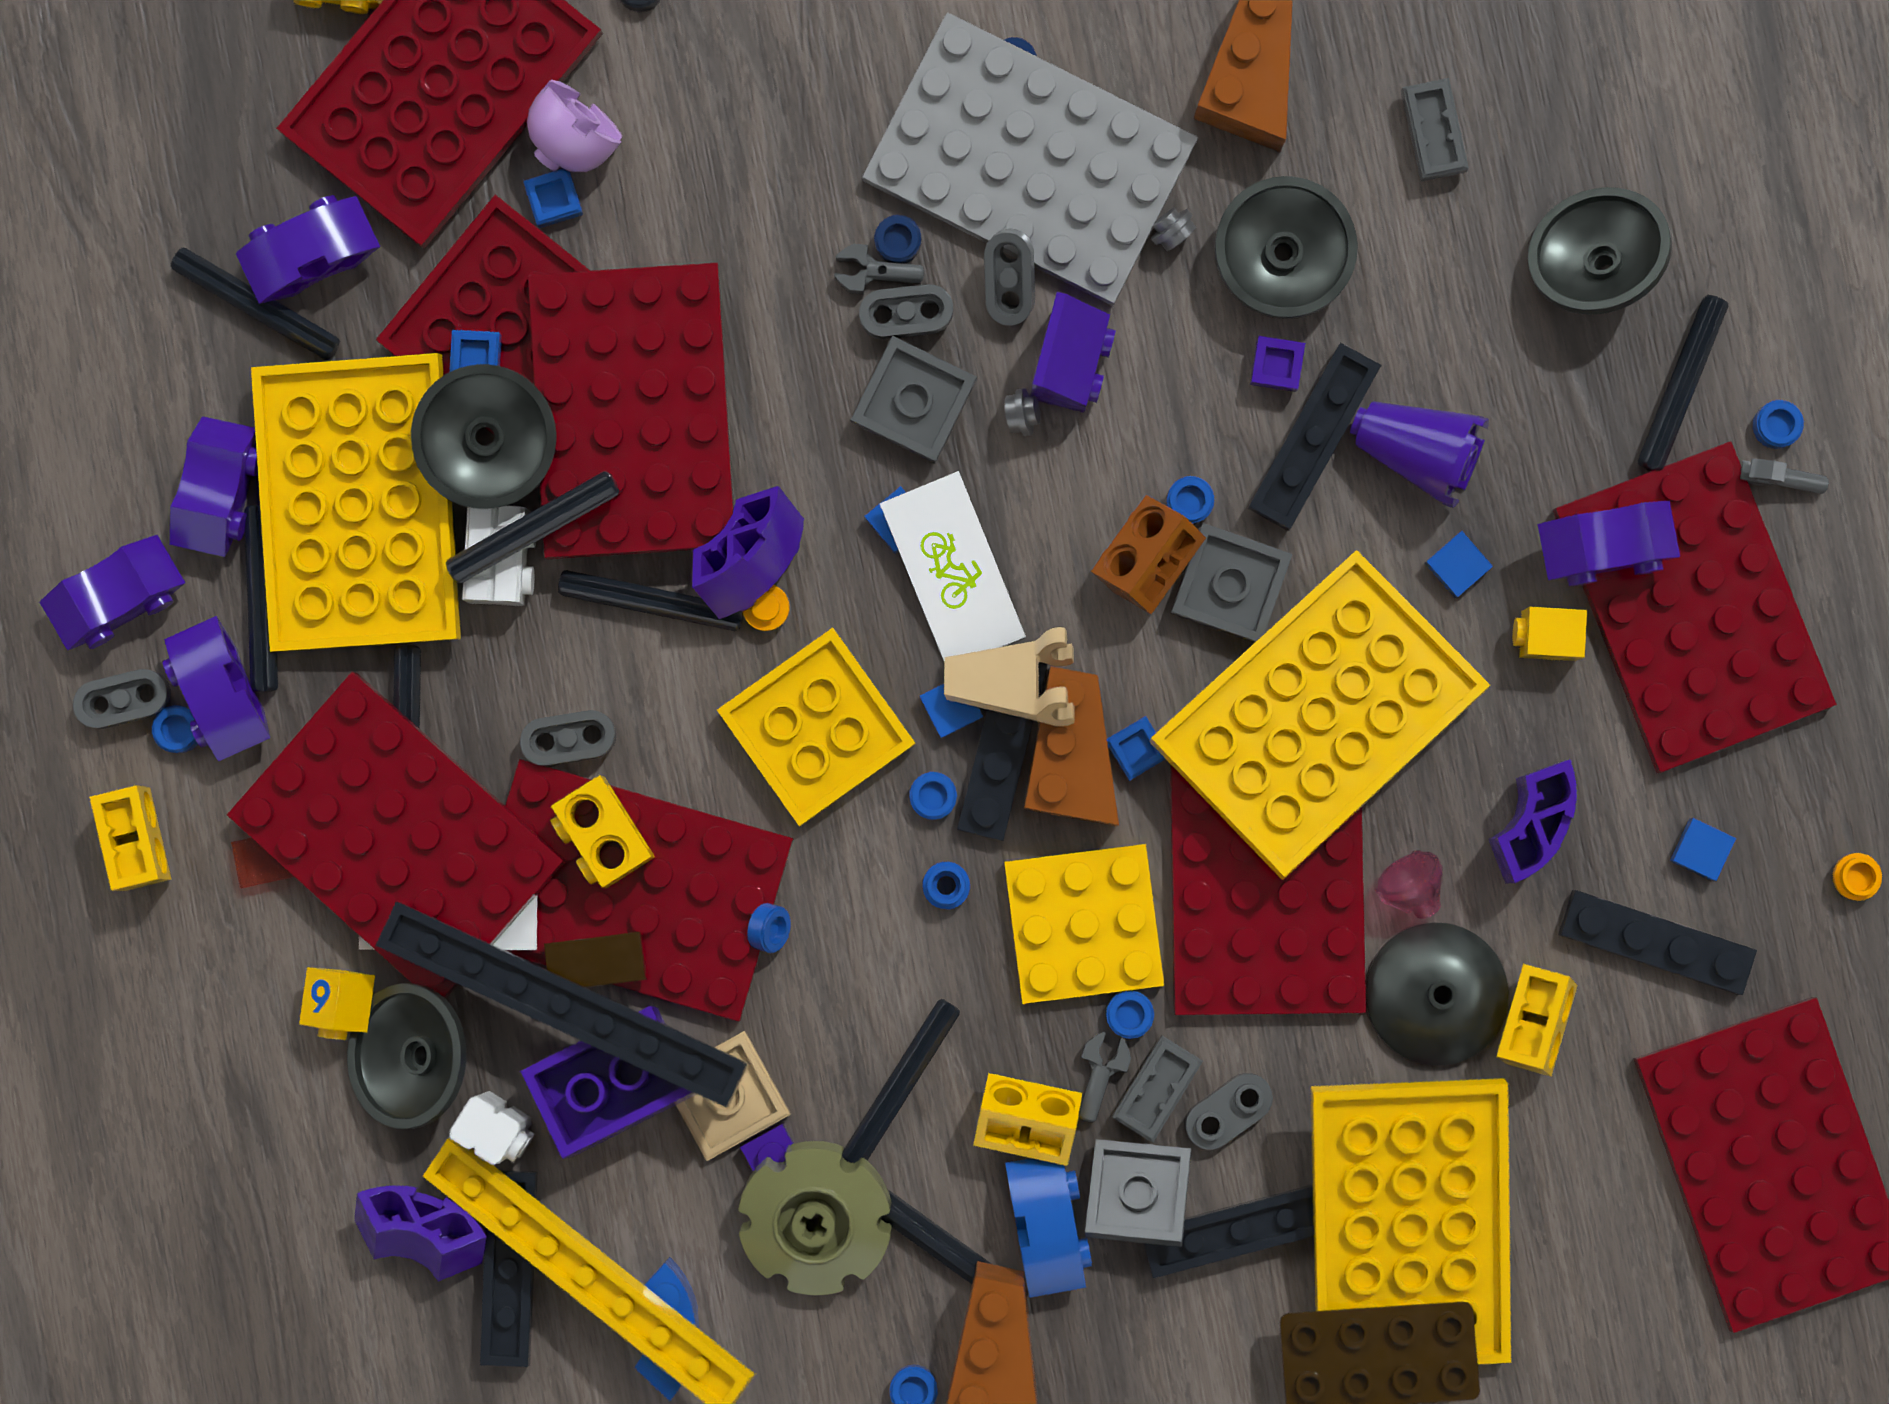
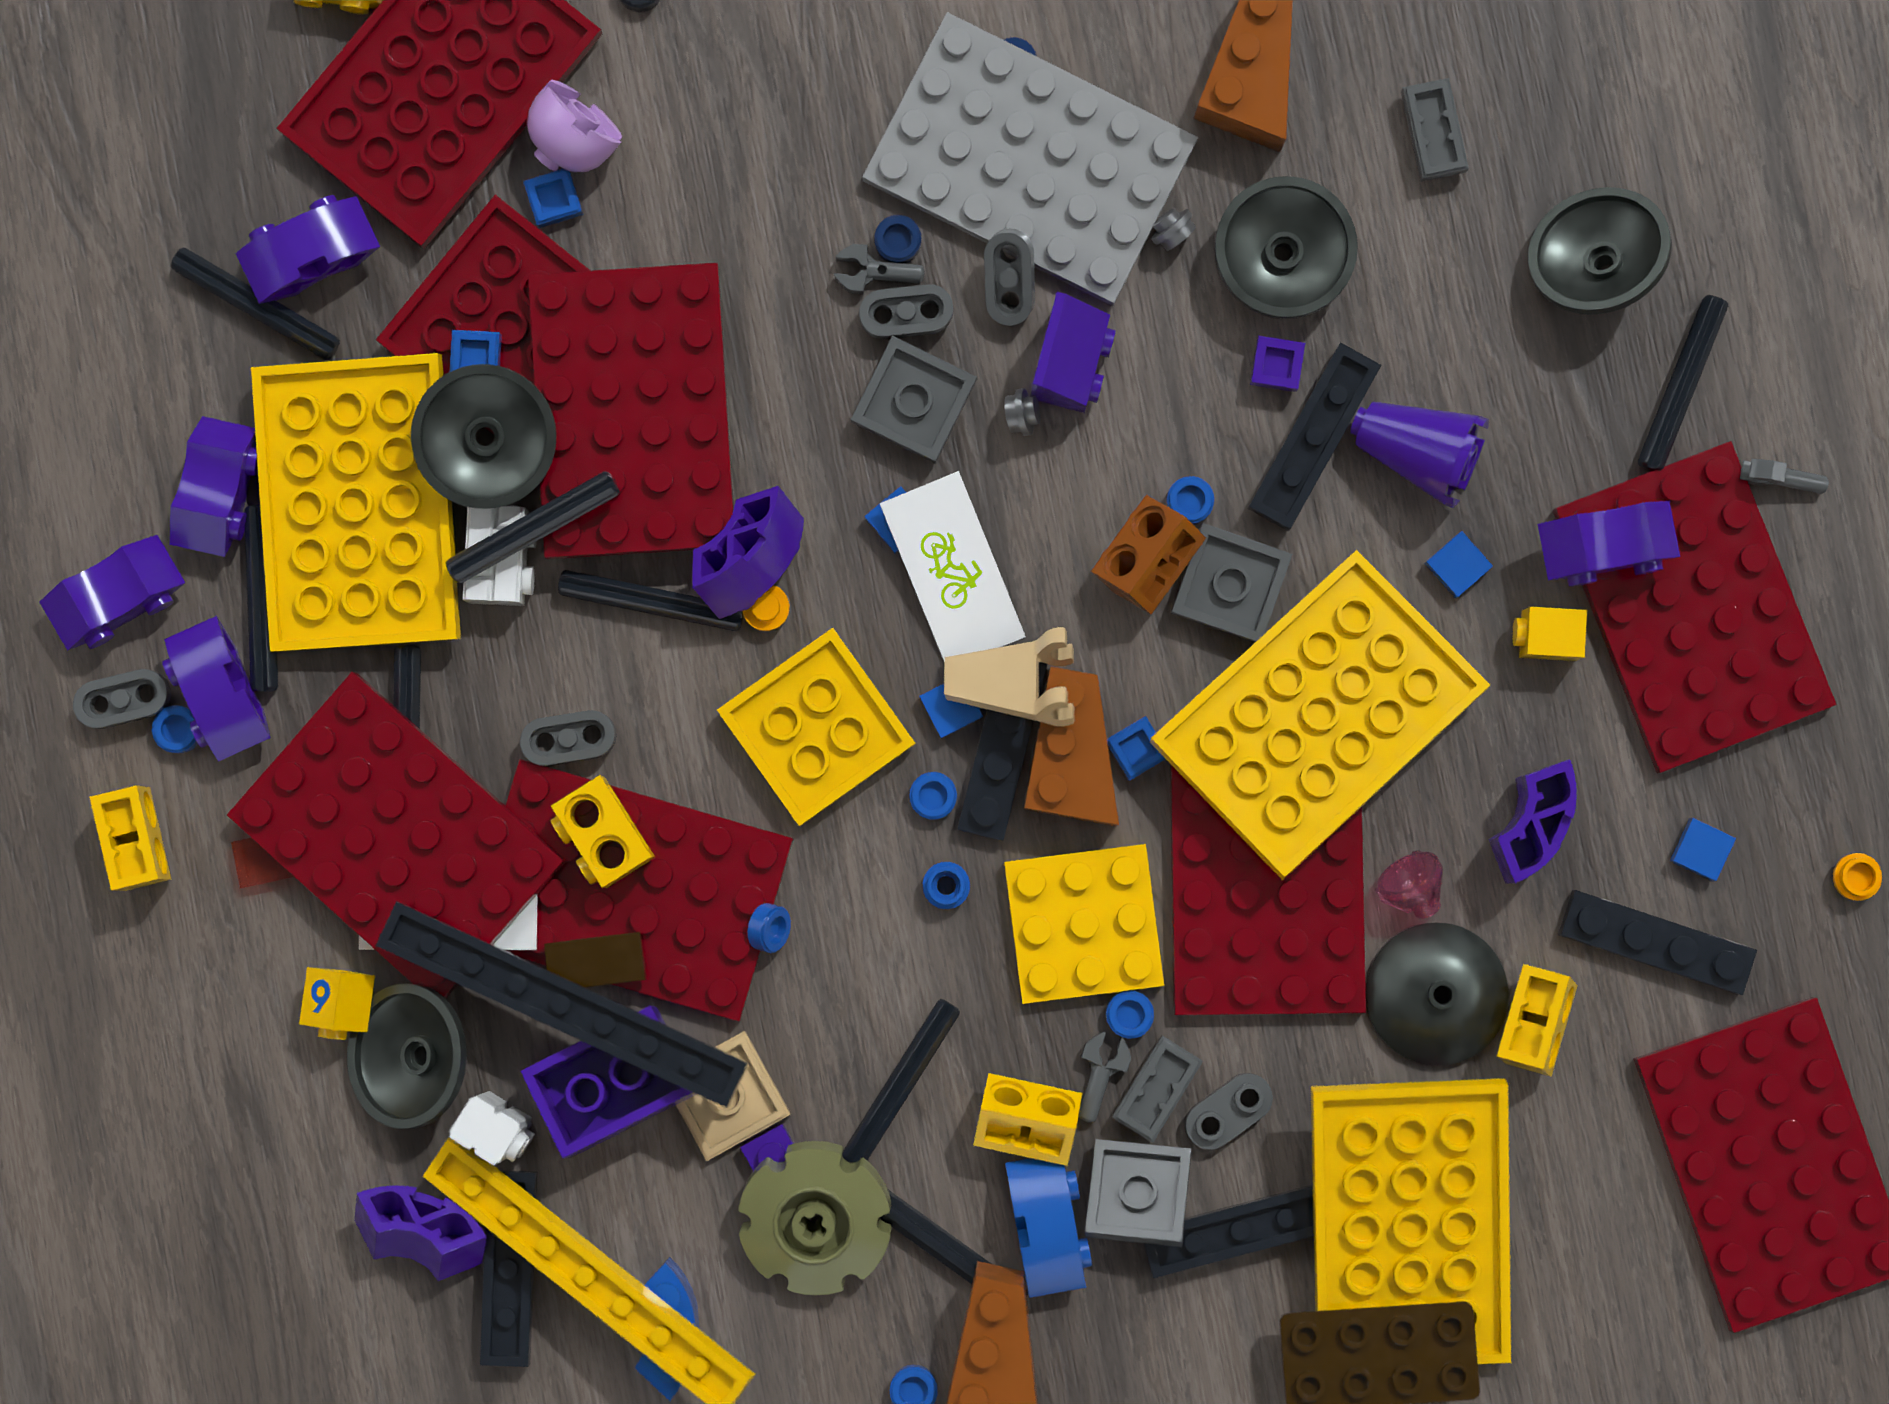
blue tile [1753,400,1804,449] -> none

